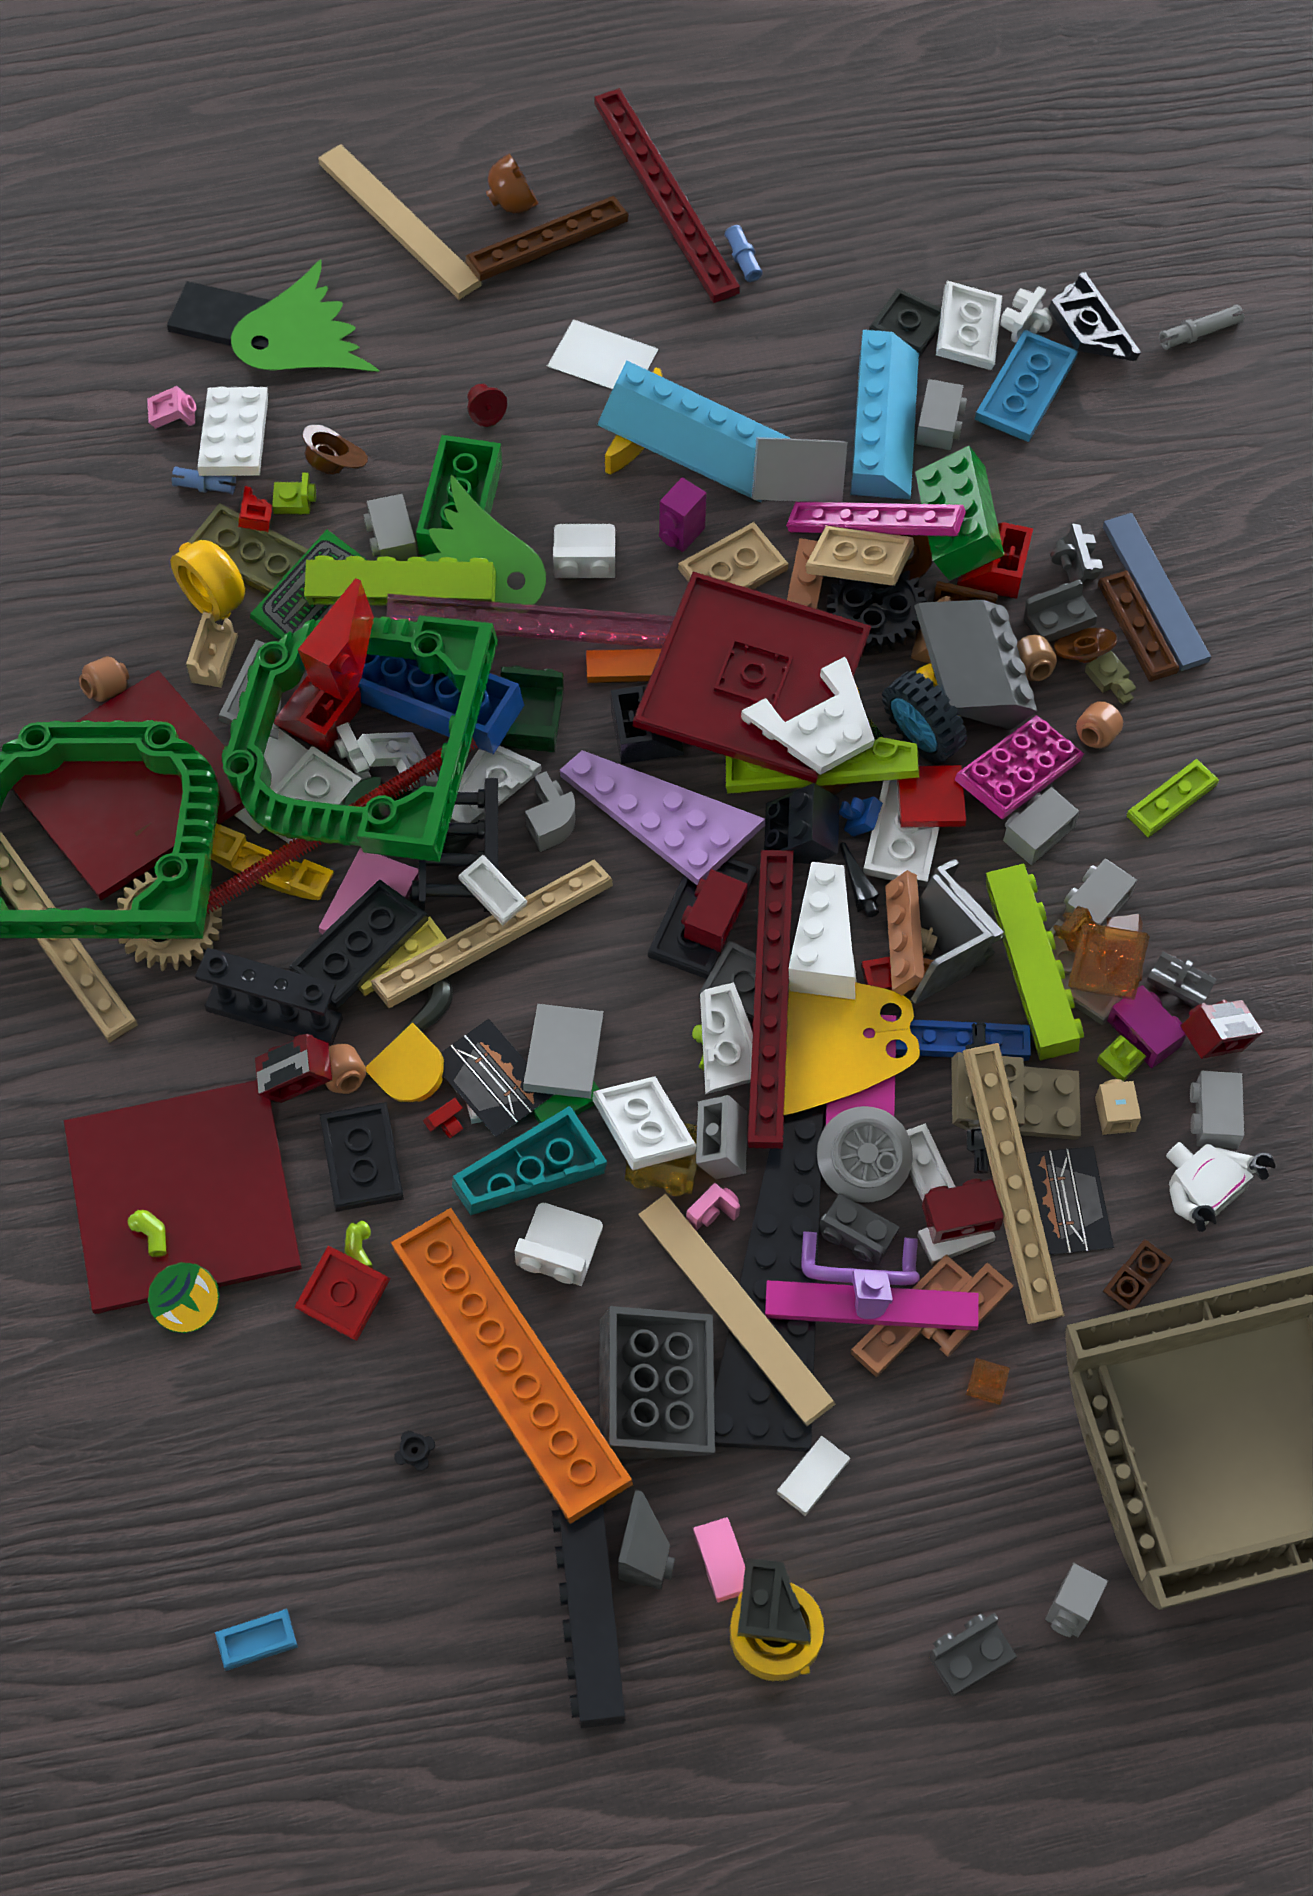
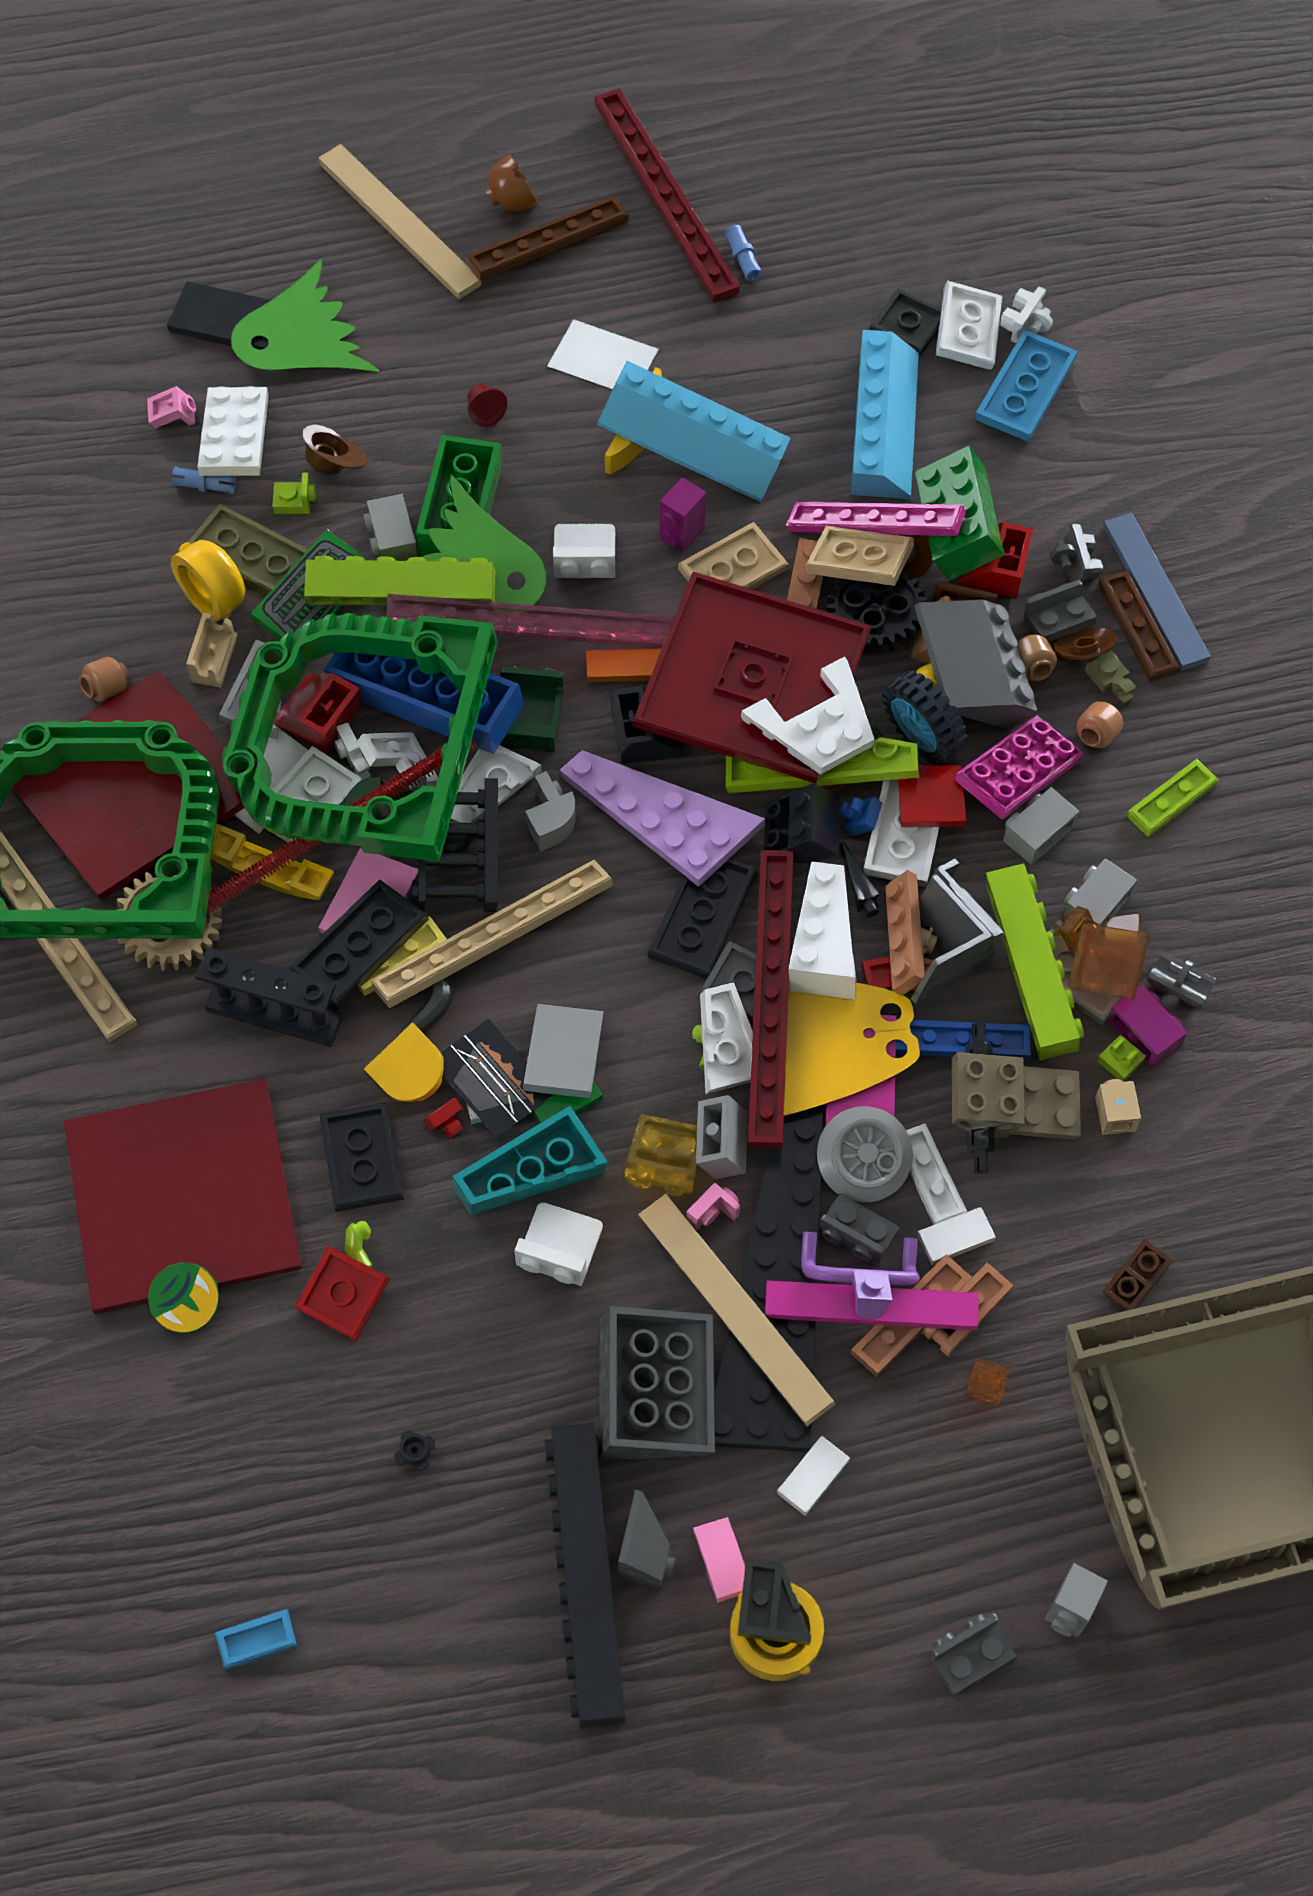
lime arm [128,1210,166,1257] -> none
red tile [238,486,272,532] -> none
brick [255,1034,332,1103] -> none
red slope [298,578,374,701] -> none
nougat head [325,1044,366,1094] -> none
orange plate [391,1208,633,1524] -> none
white tile [458,855,528,926] -> none
white tile [592,1076,697,1170] -> none
dark red brick [681,869,748,952] -> none
light grey tile [752,437,847,503] -> none
light grey brick [916,379,967,450] -> none
dark red brick [922,1179,1004,1244] -> none
tan tile [963,1043,1064,1324] -> none
sticker [1025,1146,1114,1255] -> none
black wing [1048,272,1141,361] -> none
light grey pin [1159,305,1244,349] -> none
white torso [1166,1142,1276,1232] -> none
dark red brick [1180,1000,1264,1059] -> none
light grey brick [1190,1071,1244,1149] -> none

